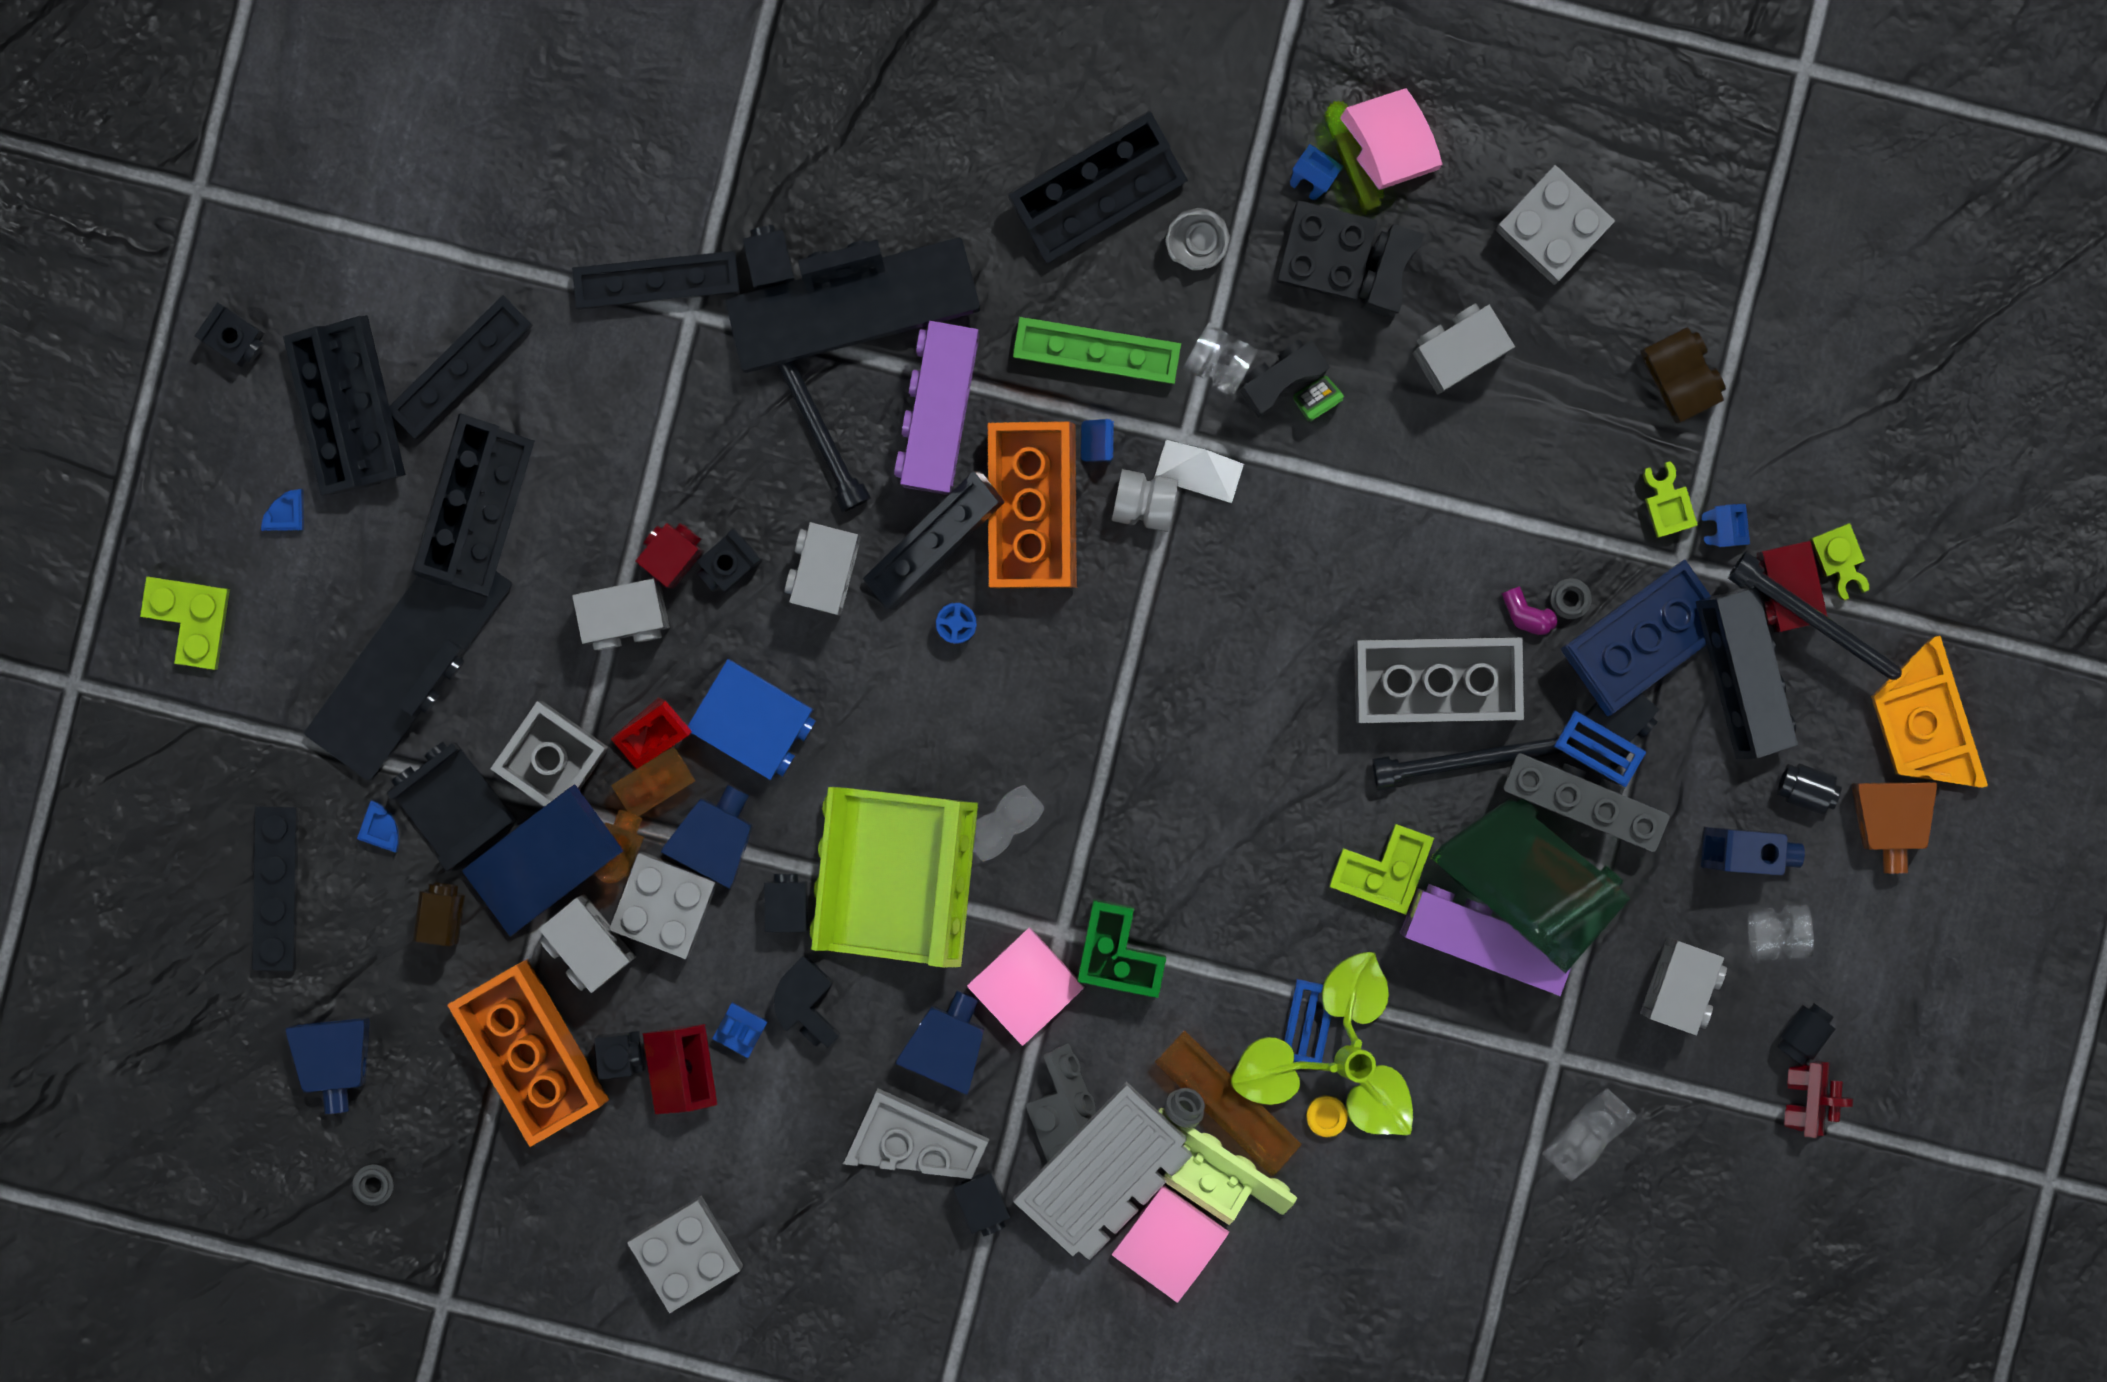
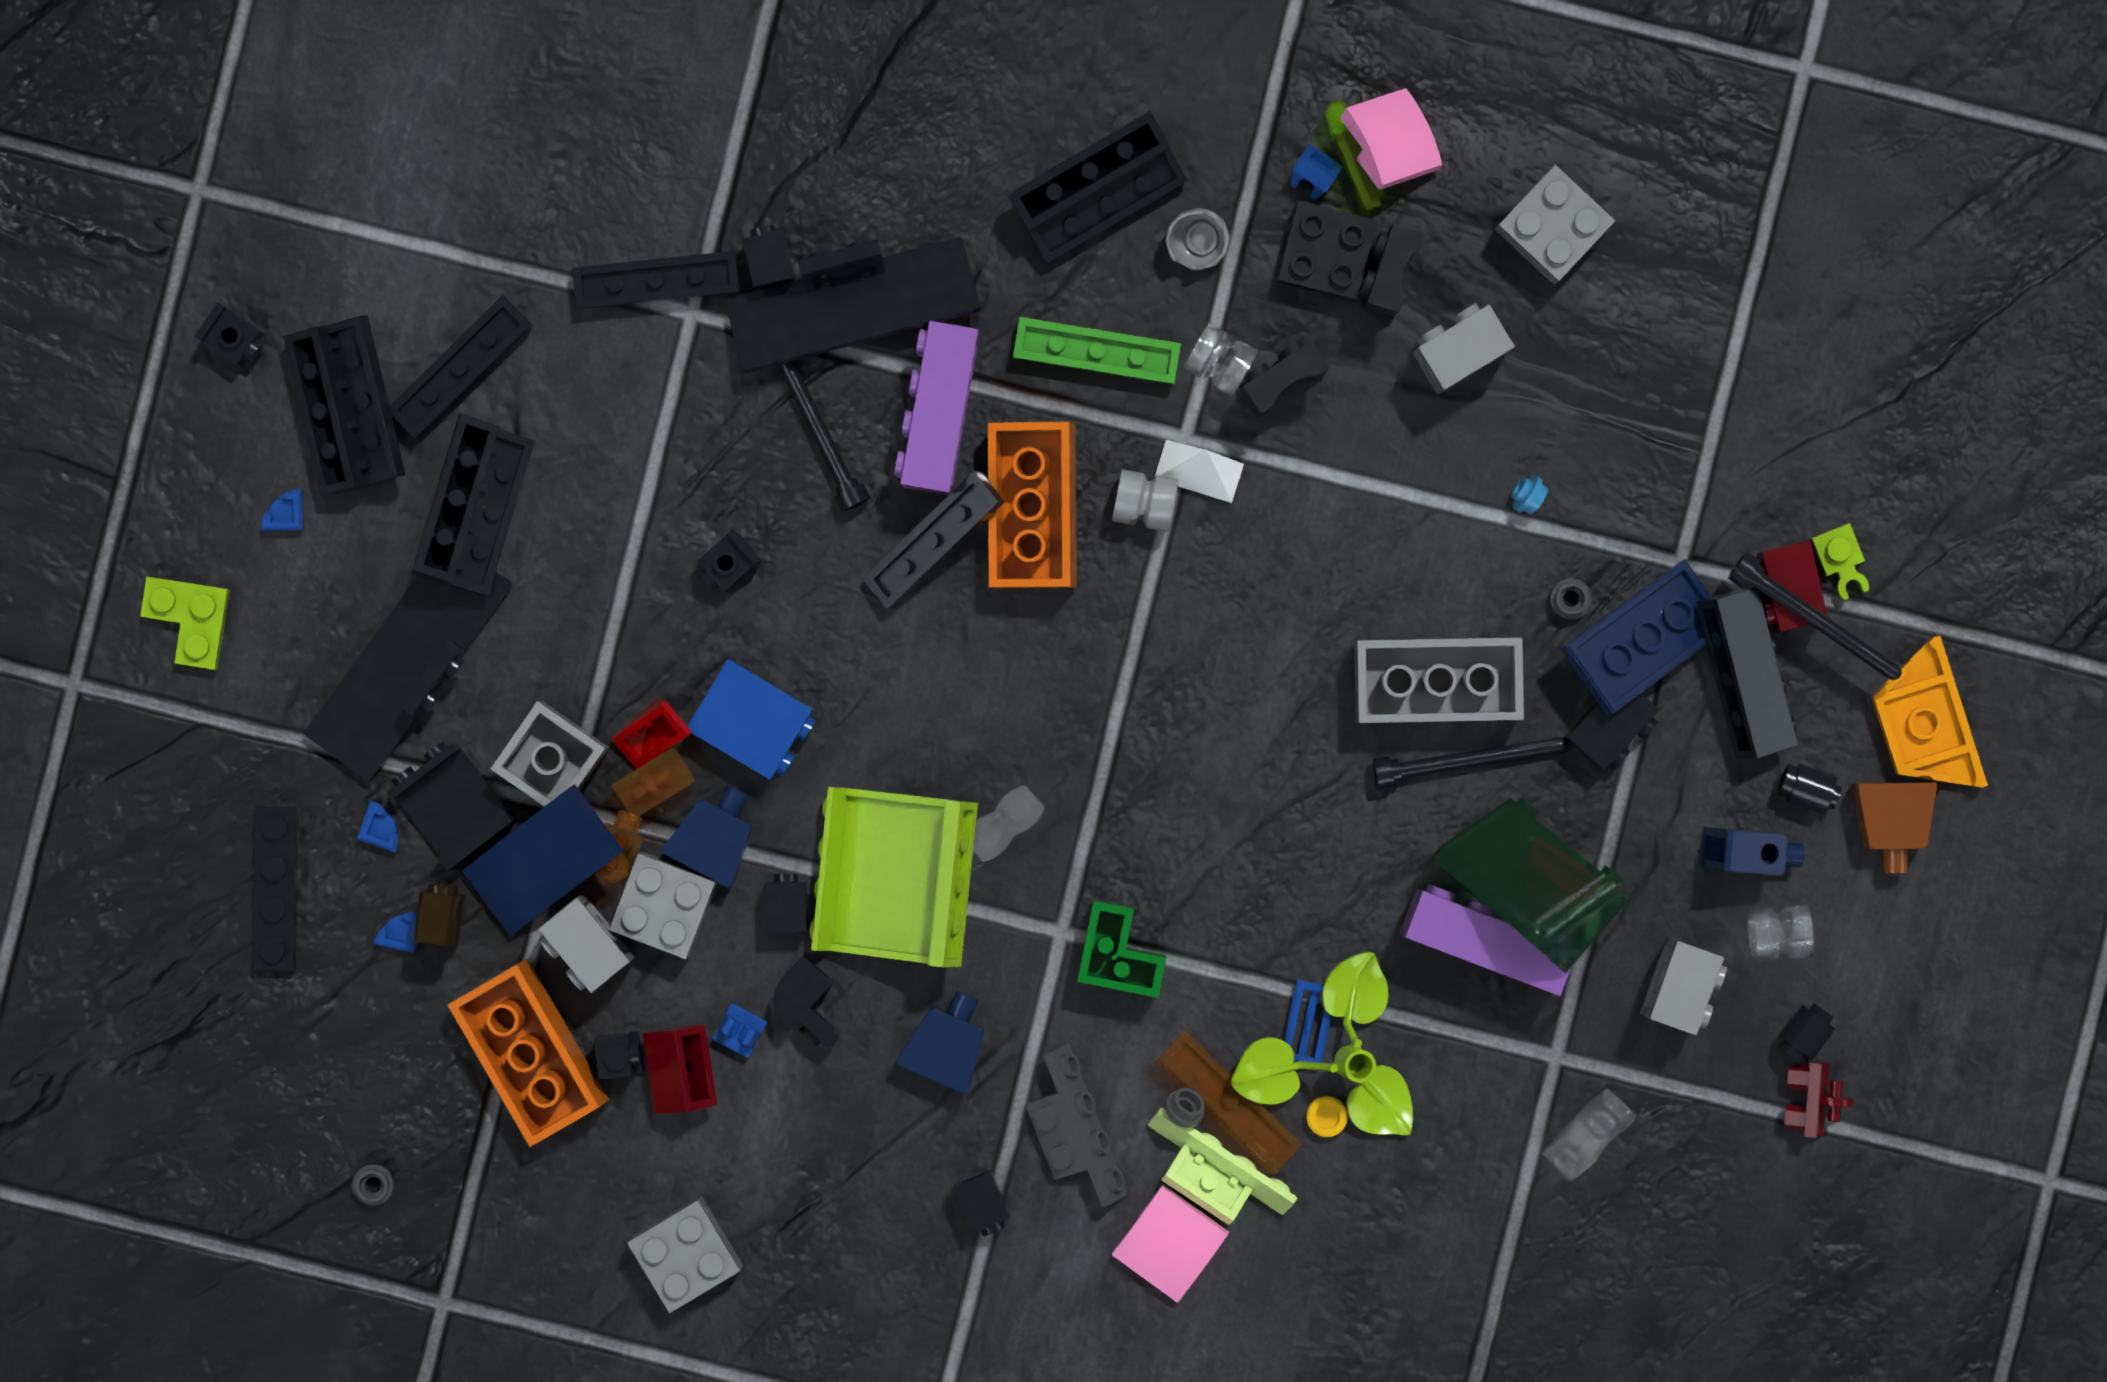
dark blue torso [286,1017,370,1114] -> none
light grey brick [572,578,670,651] -> none
dark red brick [635,523,705,589] -> none
light grey brick [784,522,861,616] -> none
light grey wing [843,1088,989,1179] -> none
blue wheel [936,603,977,644] -> none
bright pink slope [967,927,1085,1046] -> none
light grey hinge [1013,1081,1192,1260] -> none
blue slope [1081,419,1114,462] -> none
slope [1293,376,1344,422] -> none
lime plate [1329,824,1434,915] -> none
magenta arm [1501,586,1557,635] -> none
dark grey bracket [1503,753,1670,852] -> none
blue tile [1553,710,1646,787] -> none
dark brown brick [1640,327,1726,423] -> none
lime plate [1643,461,1698,538] -> none
blue tile [1702,504,1750,547] -> none
none -> blue tile [374,912,418,953]
none -> dark azure plate [1511,475,1548,514]

